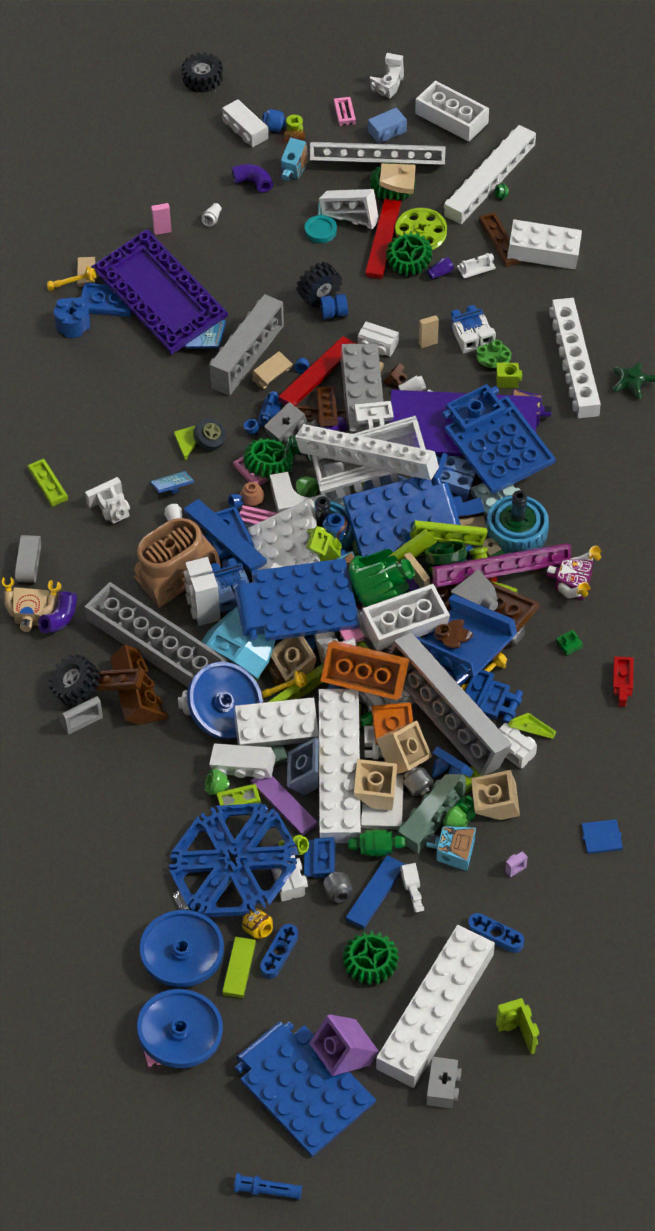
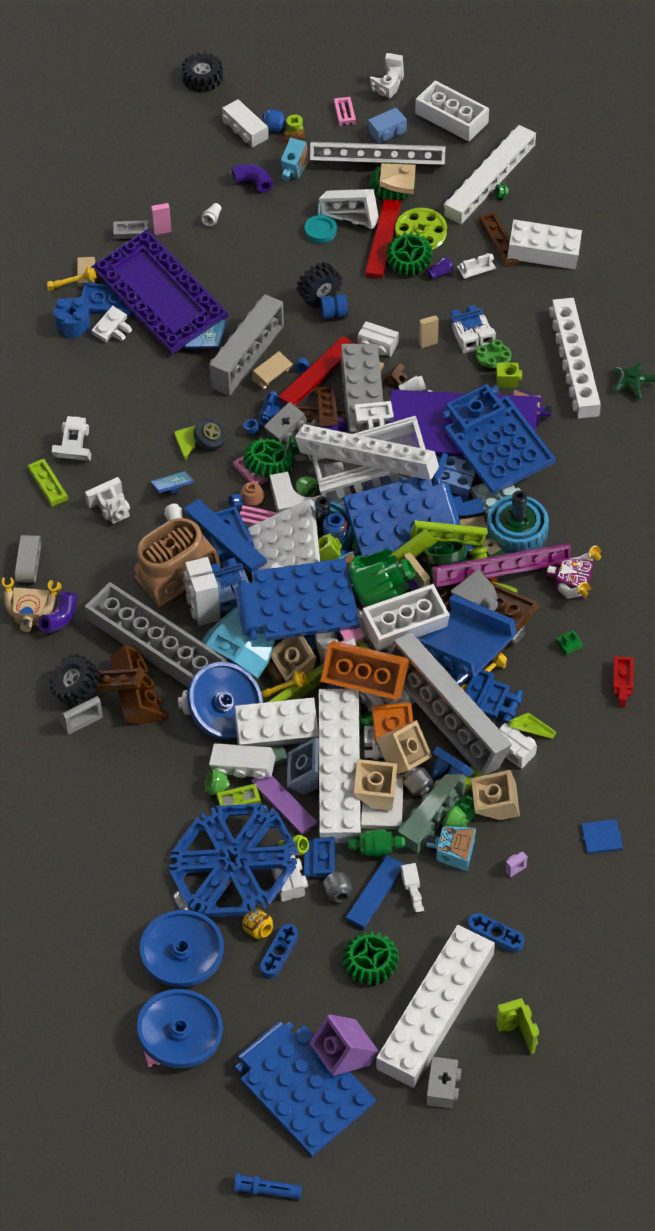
lime tile [223,937,256,999] -> none
lime bracket [306,526,332,557] -> none
reddish brown plate [434,620,473,649] -> none
none -> white tile [52,416,91,461]
none -> white hinge [92,306,132,343]
none -> light grey piece [114,220,148,239]

